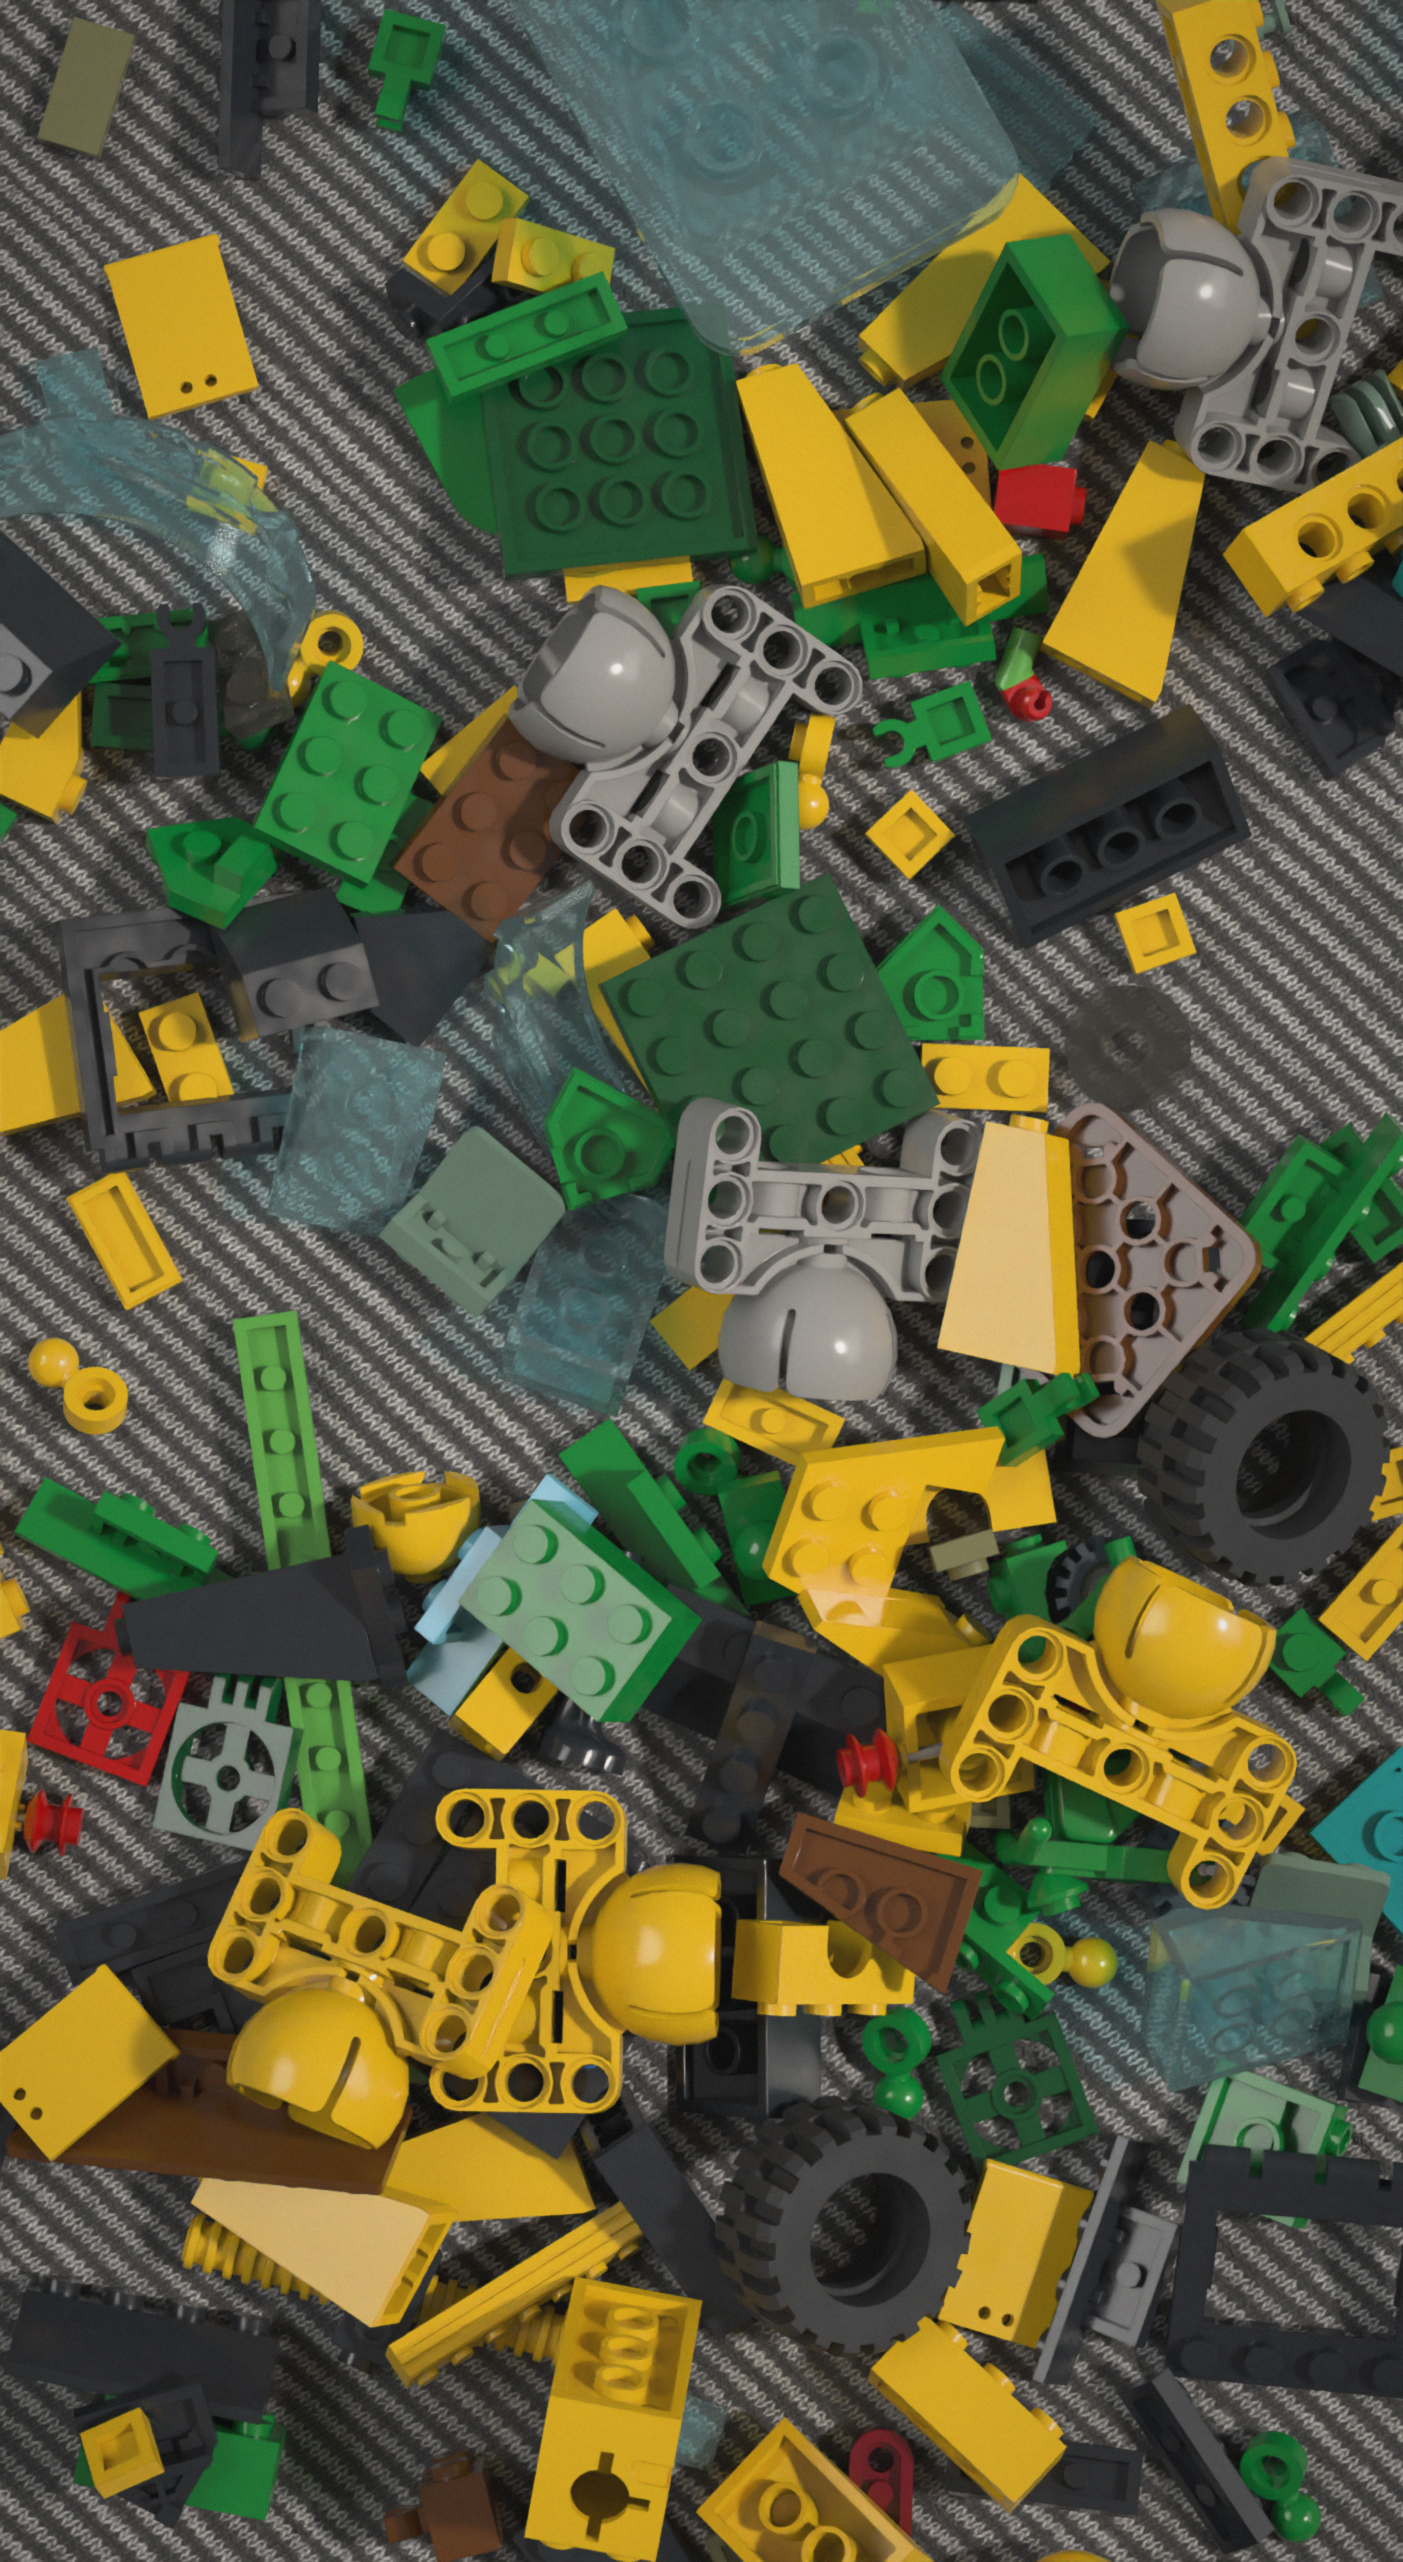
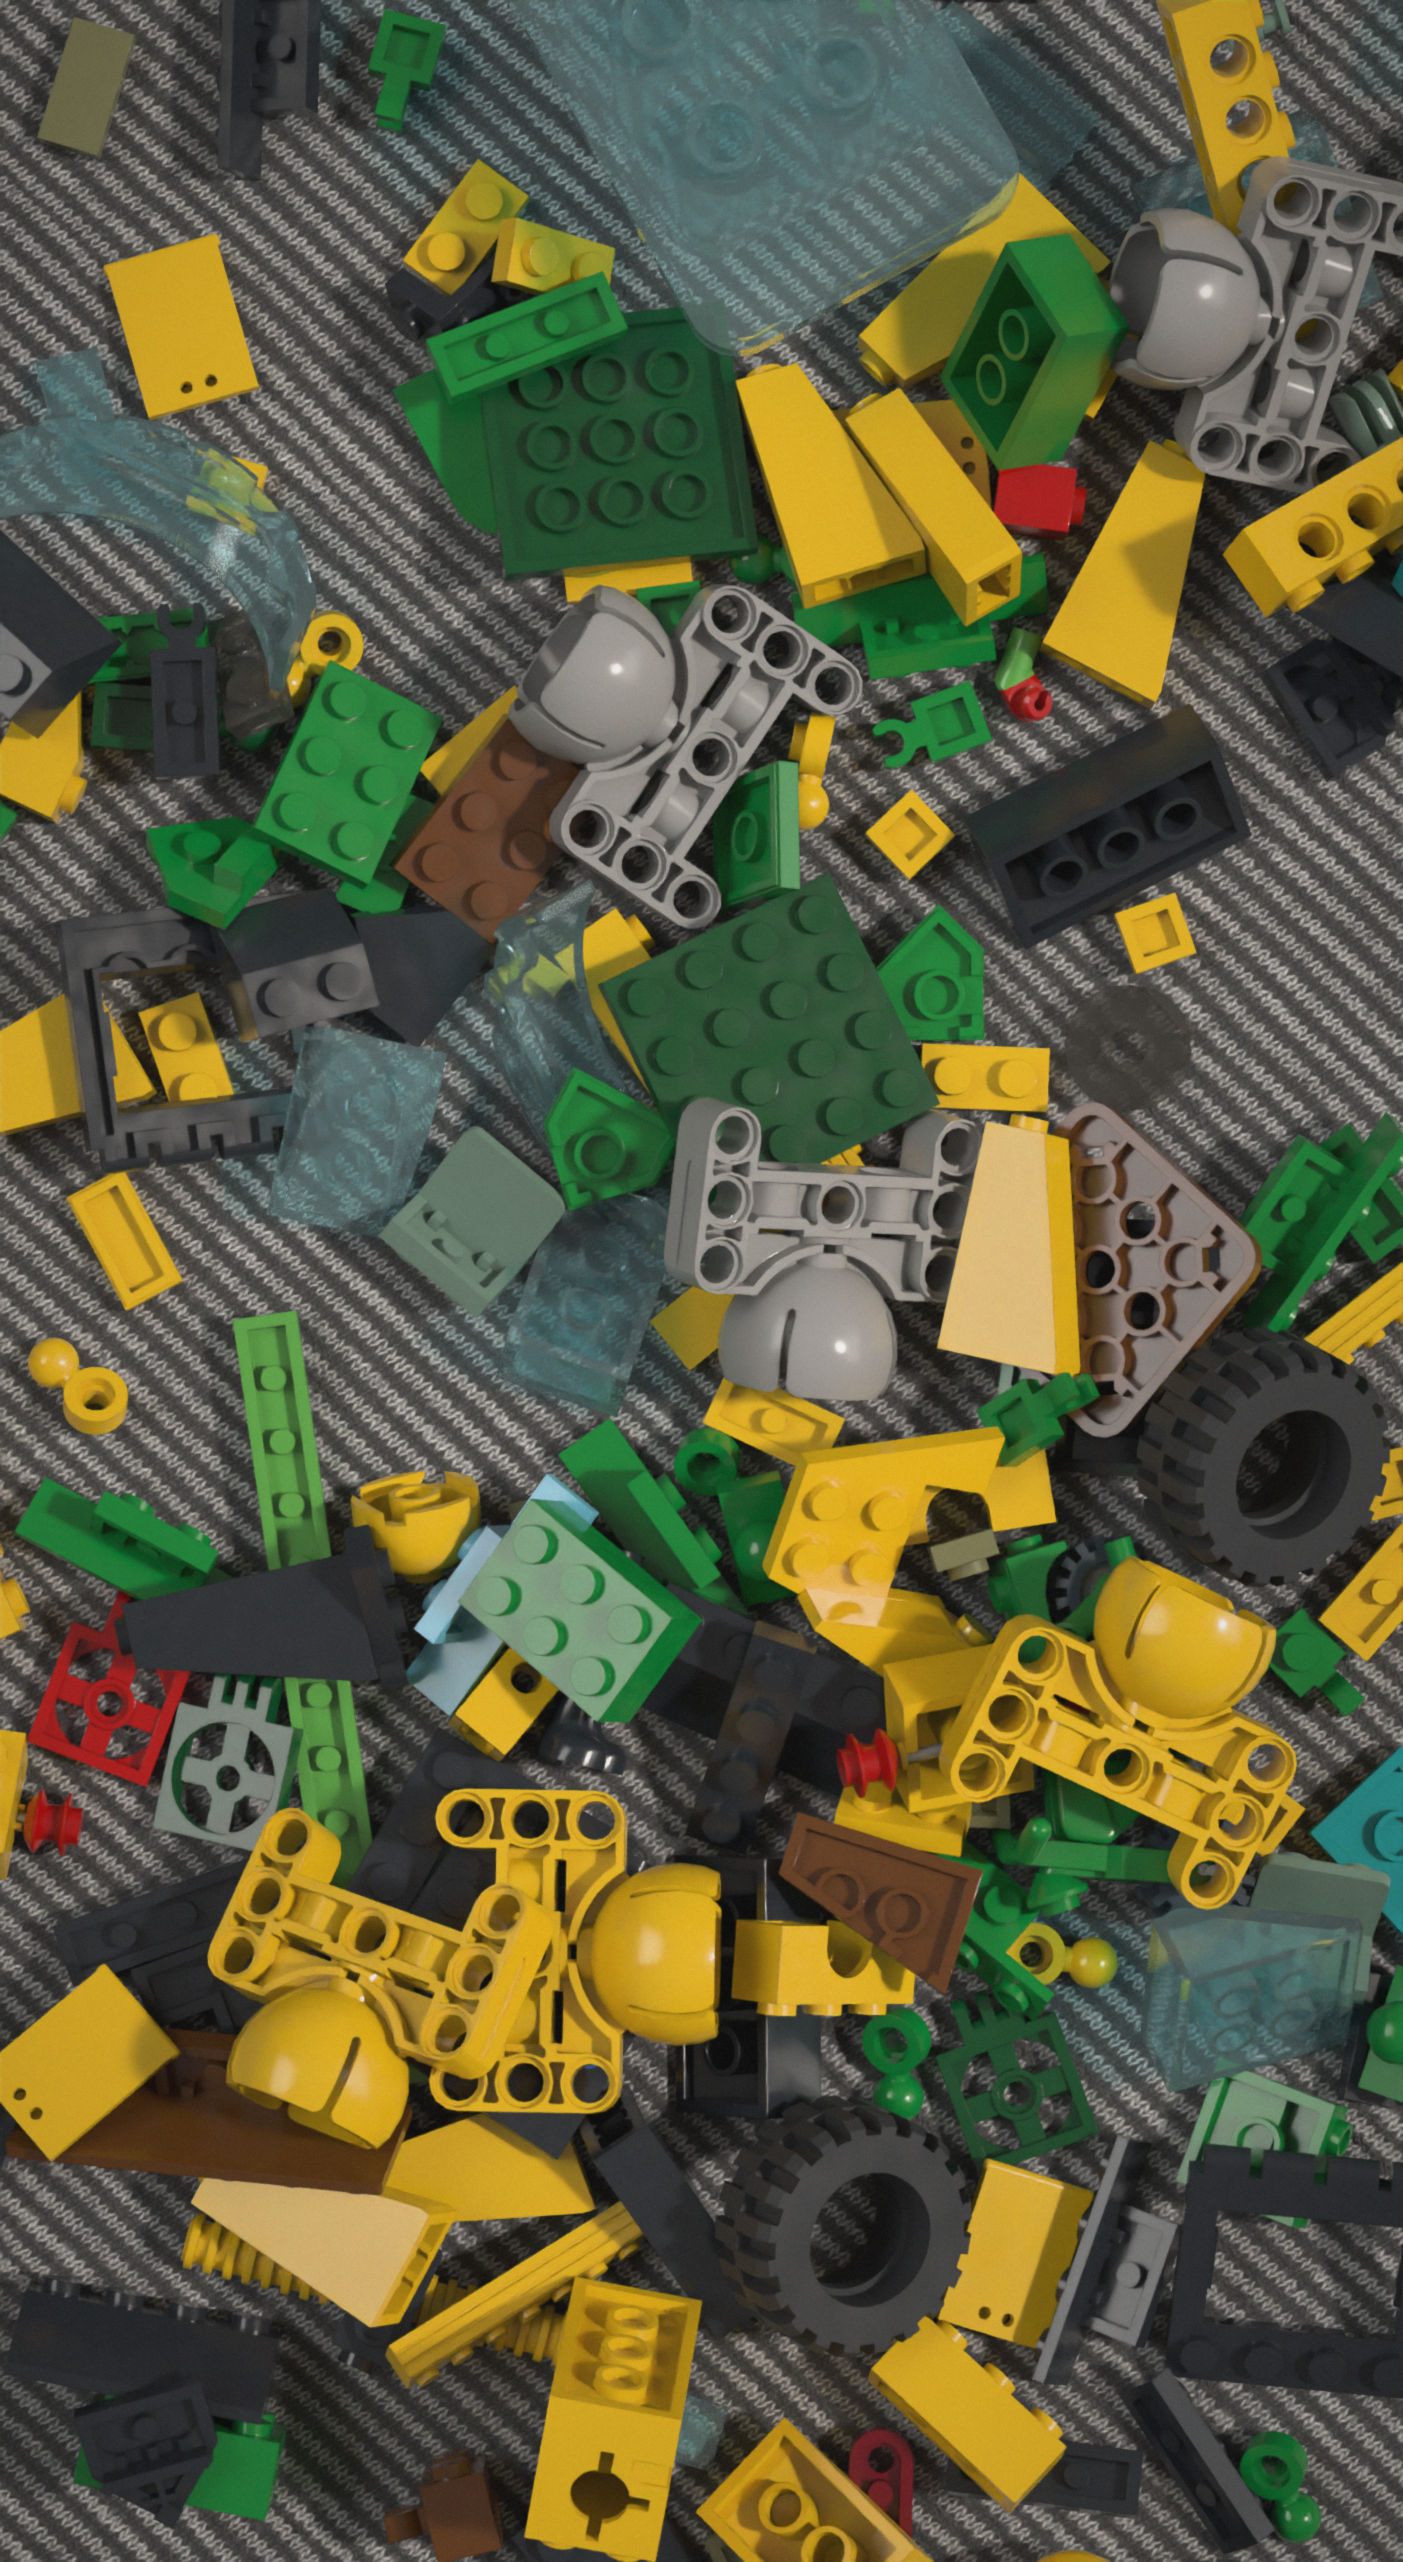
yellow plate [80,2407,164,2499] -> none

